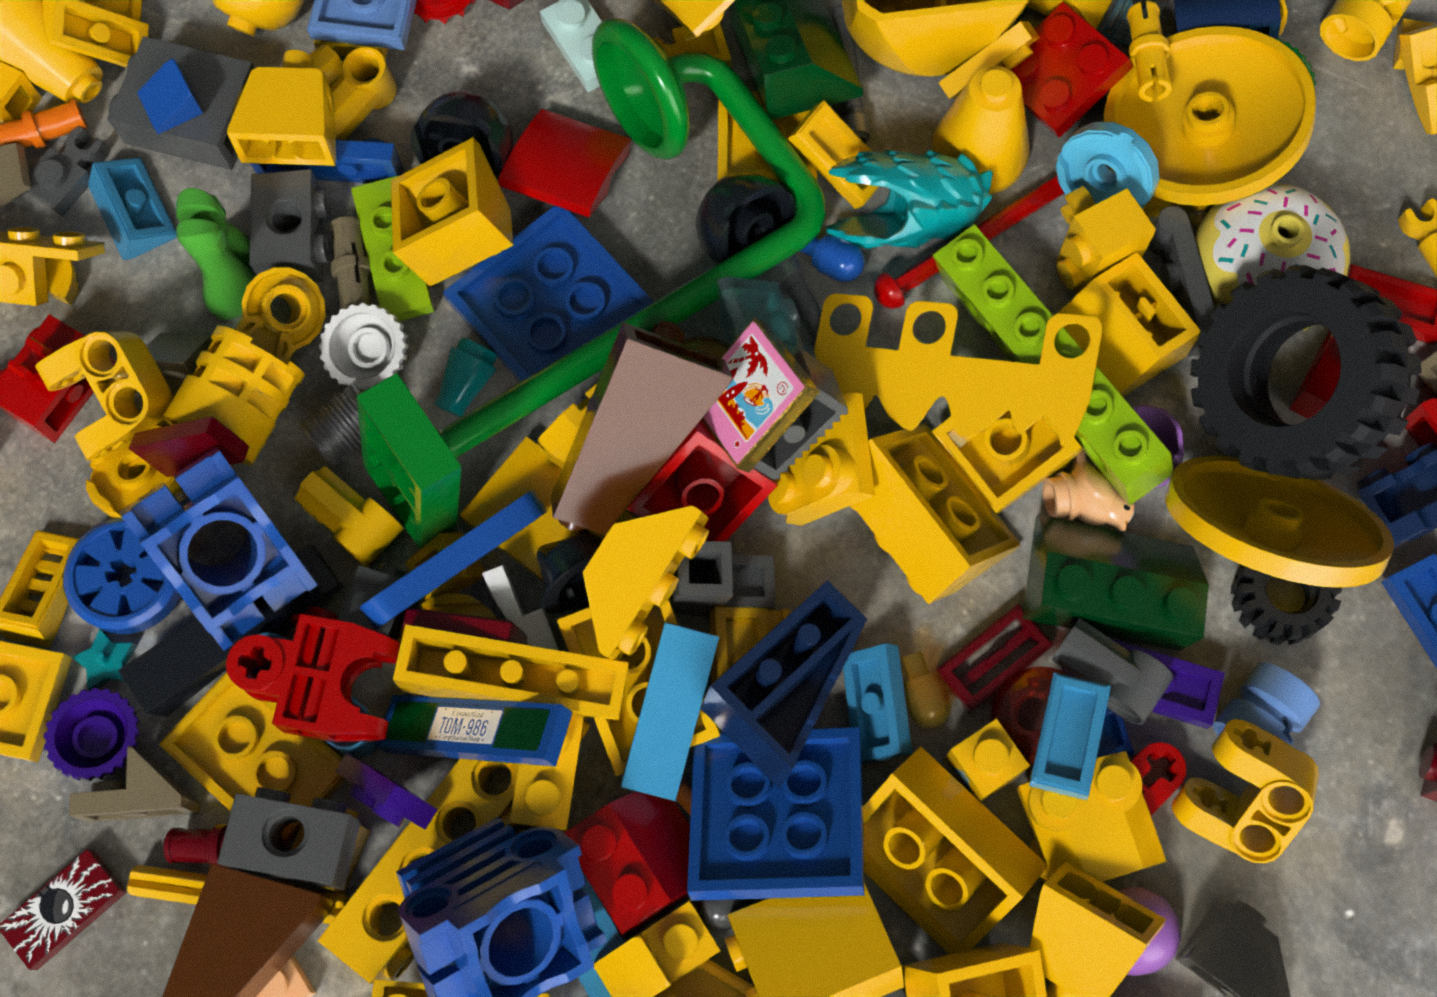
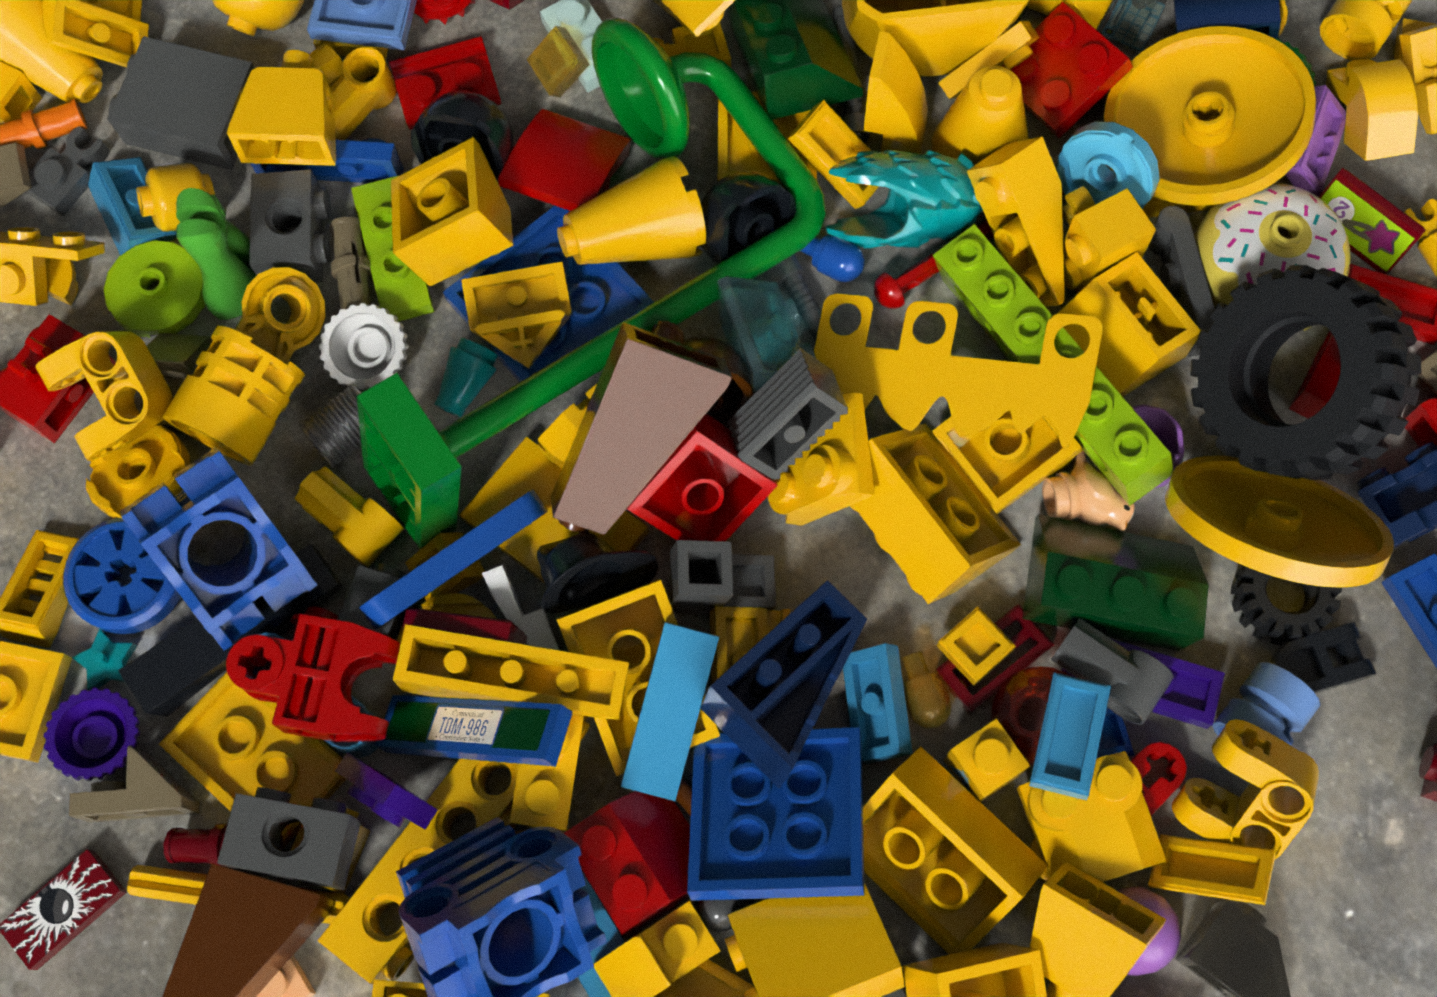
dark red tile [128,416,249,477] -> none
blue slope [137,58,203,134] -> none
yellow slope [583,506,709,660] -> none
tile [702,317,820,473] -> none
yellow pin [1127,1,1172,101] -> none
none -> lime plate [103,240,205,338]
none -> yellow head [136,163,215,232]
none -> red plate [389,36,502,130]
none -> yellow slope [461,262,572,369]
none -> clear yellow tile [526,25,589,98]
none -> yellow cone [557,156,706,265]
none -> yellow slope [863,31,928,154]
none -> yellow tile [936,606,1016,686]
none -> yellow slope [967,136,1065,306]
none -> yellow tile [1148,834,1276,905]
none -> black plate [1271,622,1377,694]
none -> medium lavender plate [1285,85,1346,197]
none -> slope [1319,168,1426,274]
none -> yellow brick [1326,59,1418,161]

